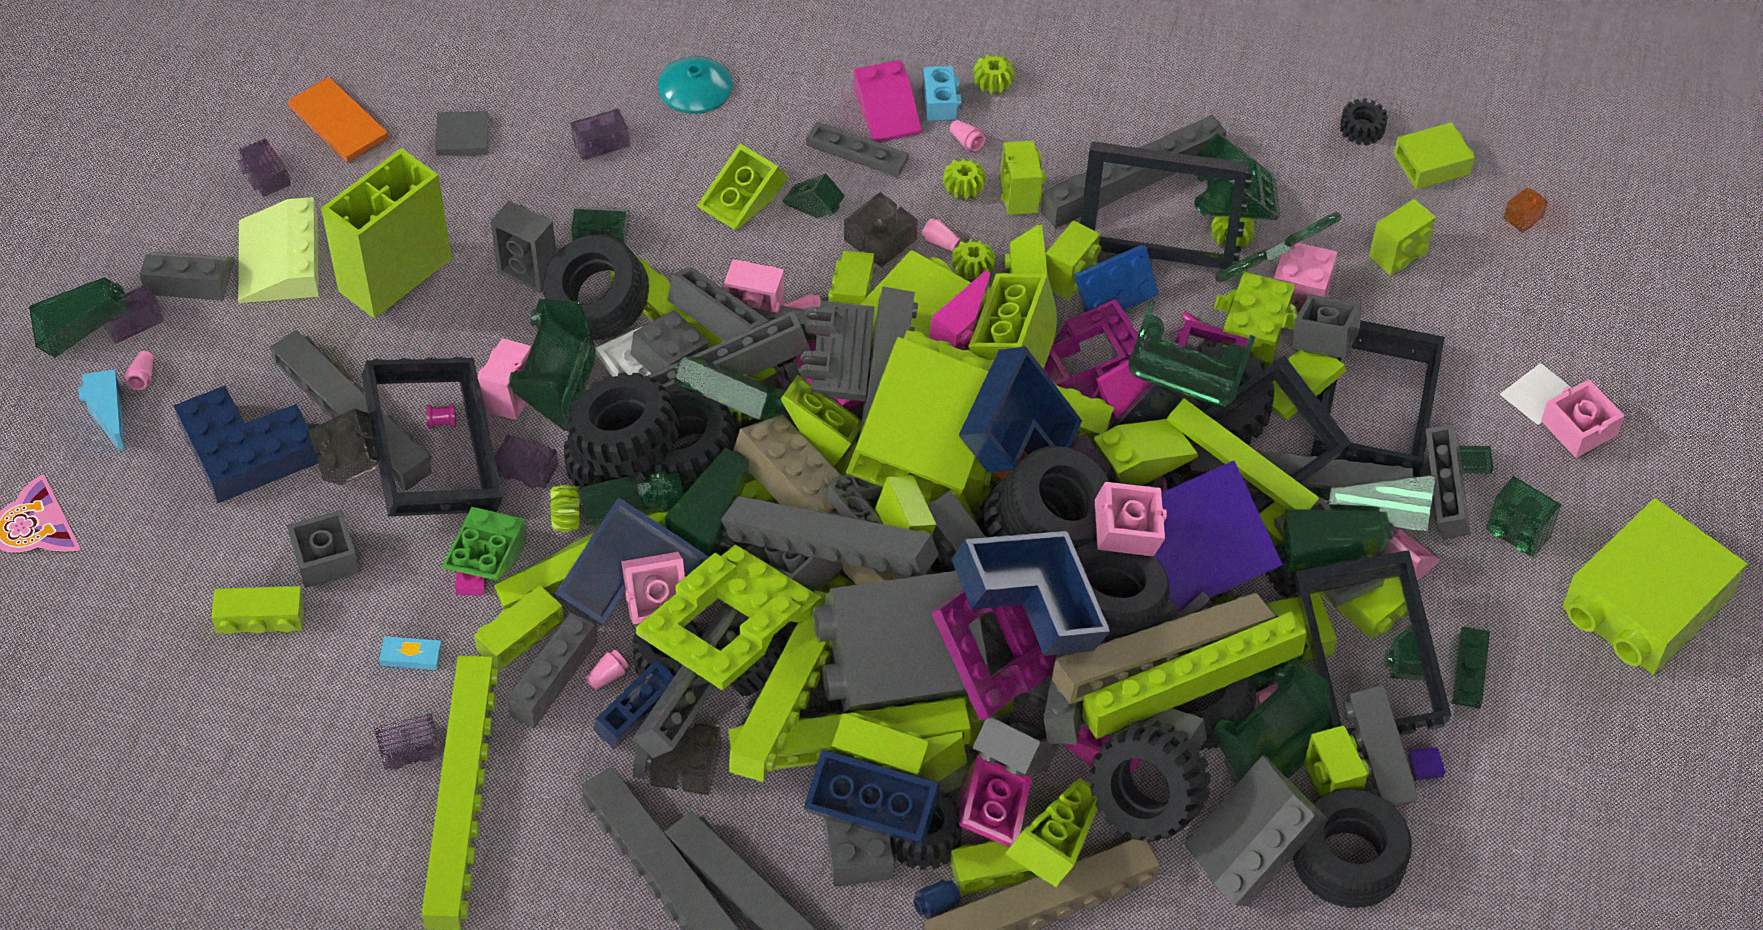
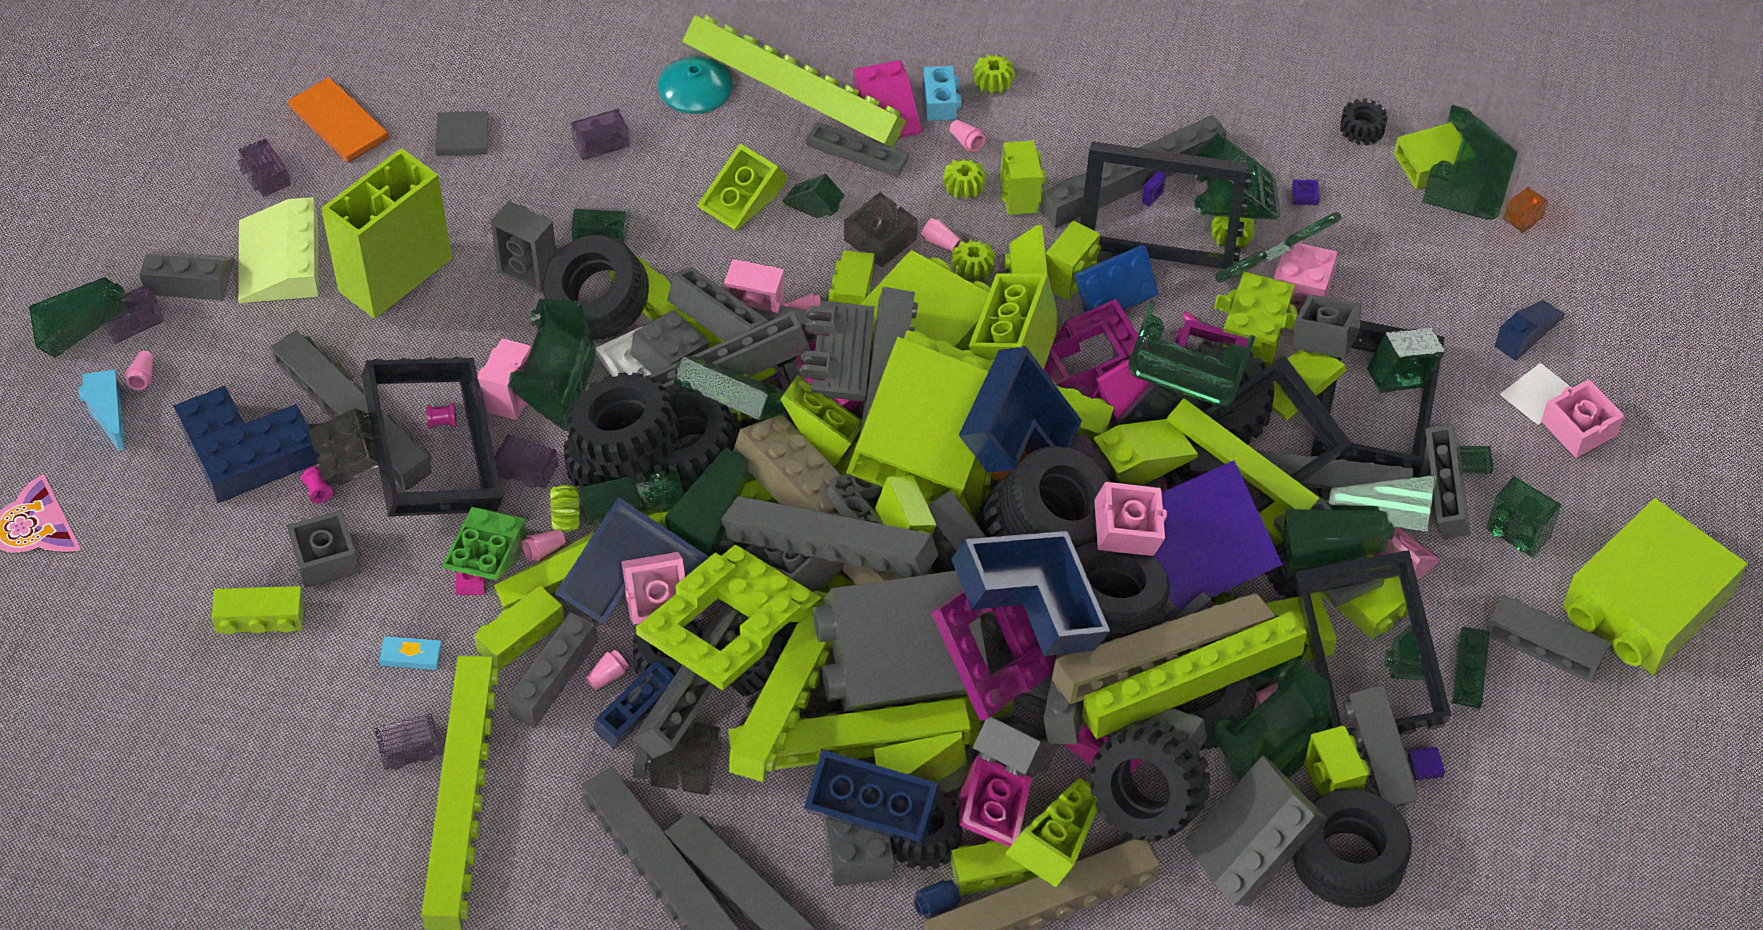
lime brick [831,713,929,777] -> none
dark pink slope [929,270,990,351] -> none
lime brick [1369,199,1436,276] -> none
none -> dark pink bush [301,467,334,504]
none -> bright pink cone [521,530,565,561]
none -> lime brick [682,14,907,148]
none -> dark purple tile [1142,171,1166,206]
none -> dark purple tile [1292,179,1320,205]
none -> clear green brick [1367,328,1446,393]
none -> clear green windscreen [1423,105,1517,220]
none -> dark grey brick [1485,595,1610,683]
none -> dark blue slope [1495,300,1564,361]

